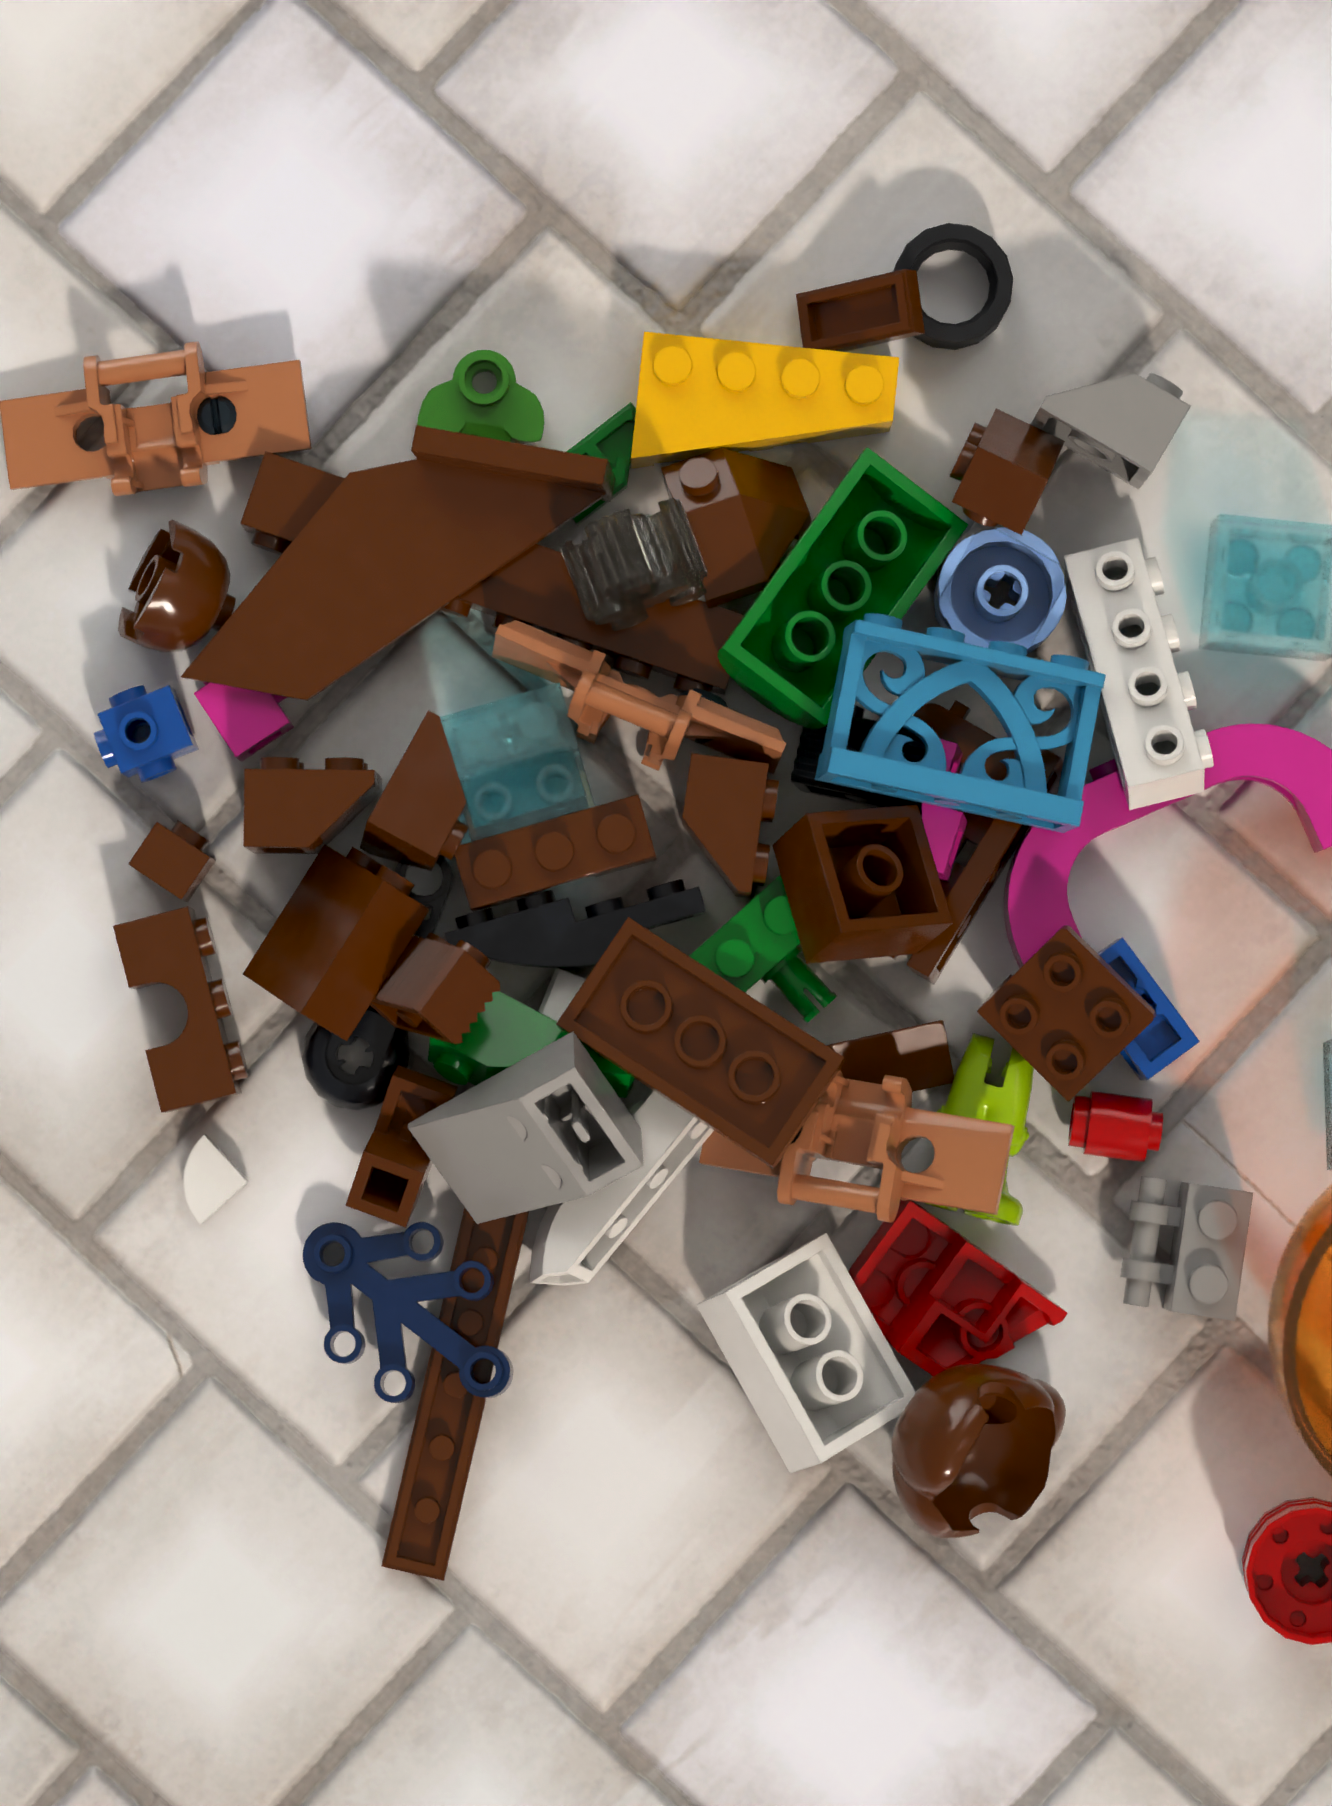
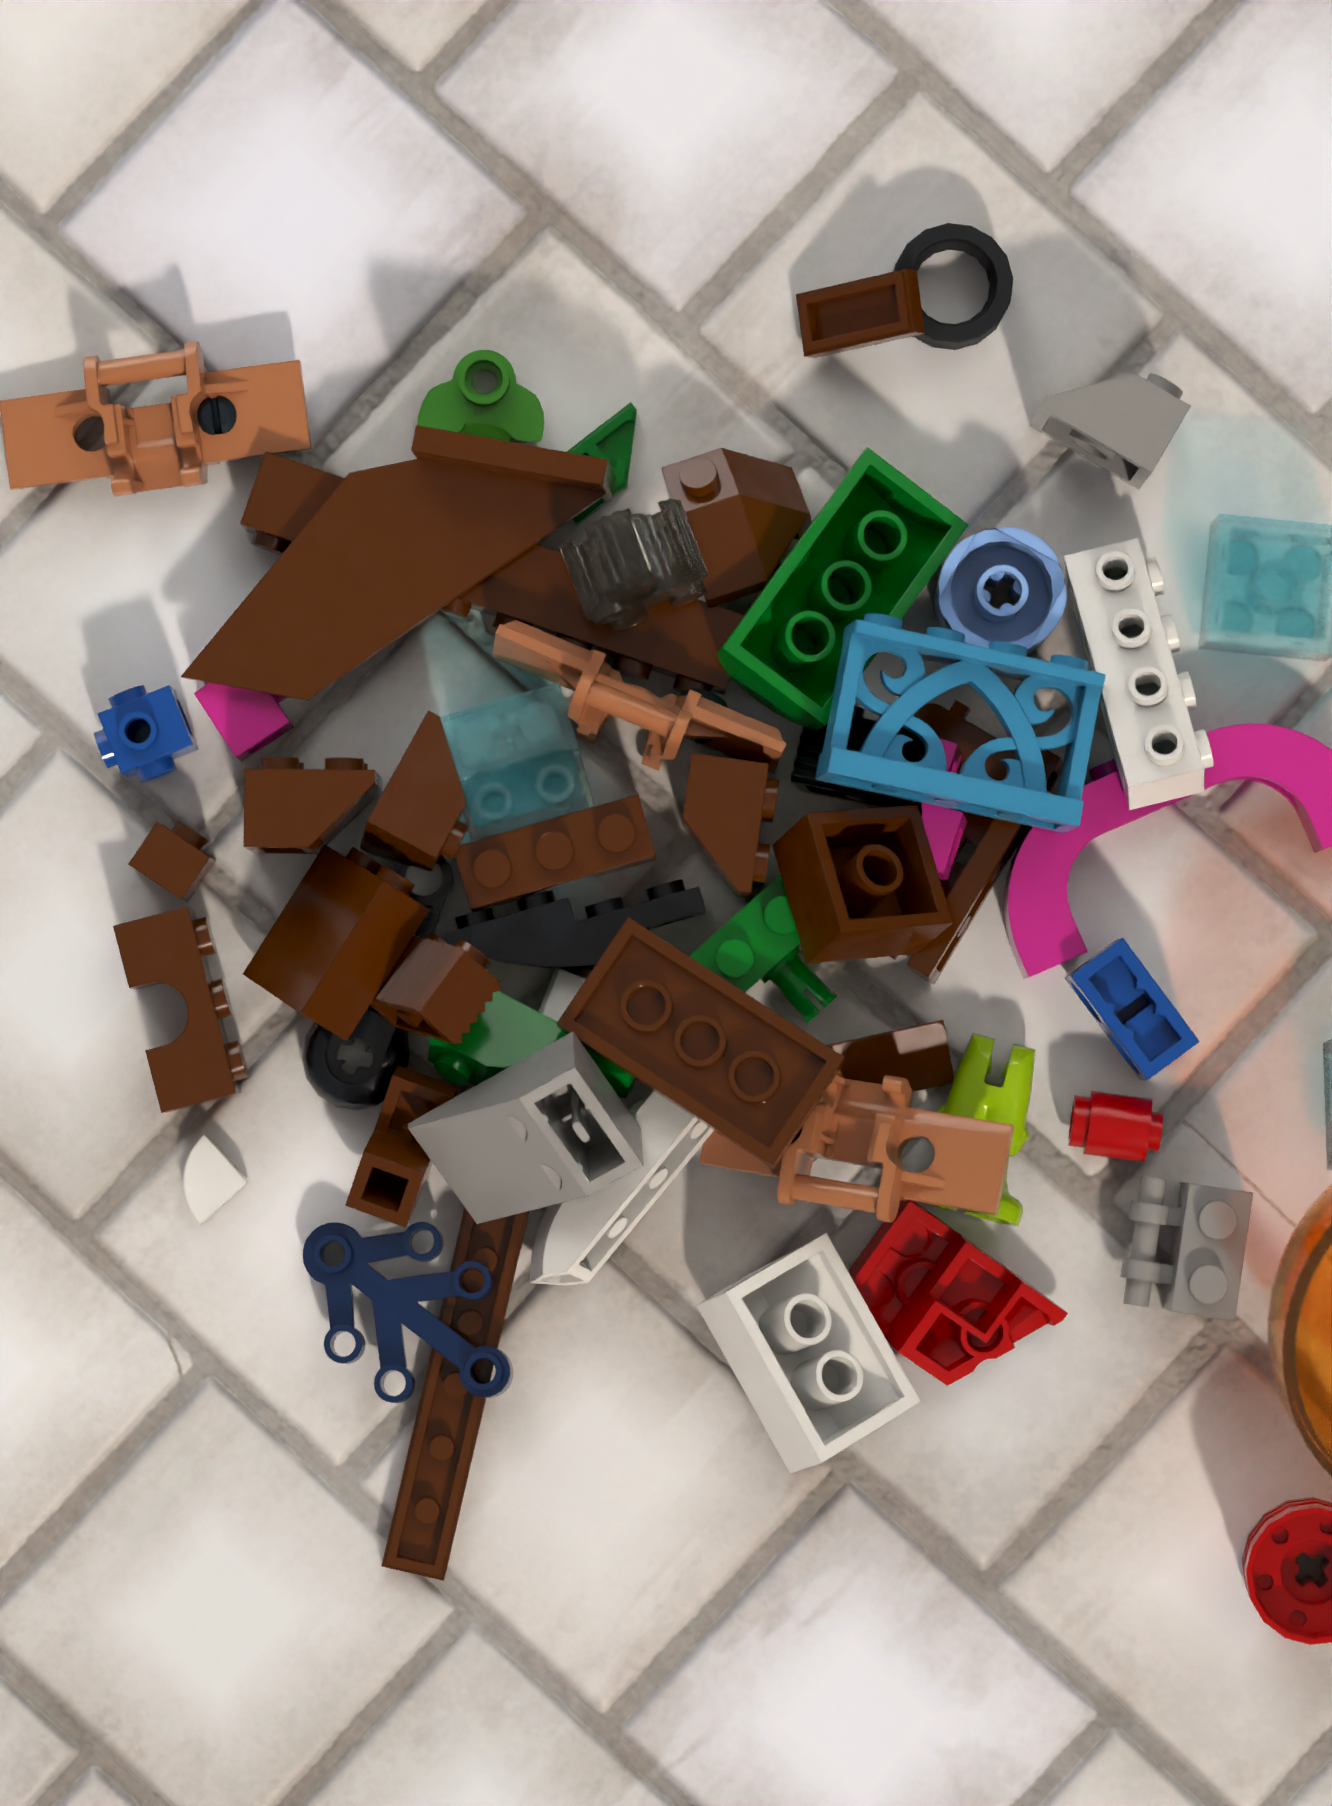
reddish brown cylinder [118,519,236,652] -> none
yellow wedge [631,332,899,469] -> none
reddish brown piece [891,1364,1066,1538] -> none
reddish brown brick [949,409,1065,535] -> none
reddish brown bracket [976,925,1156,1102] -> none

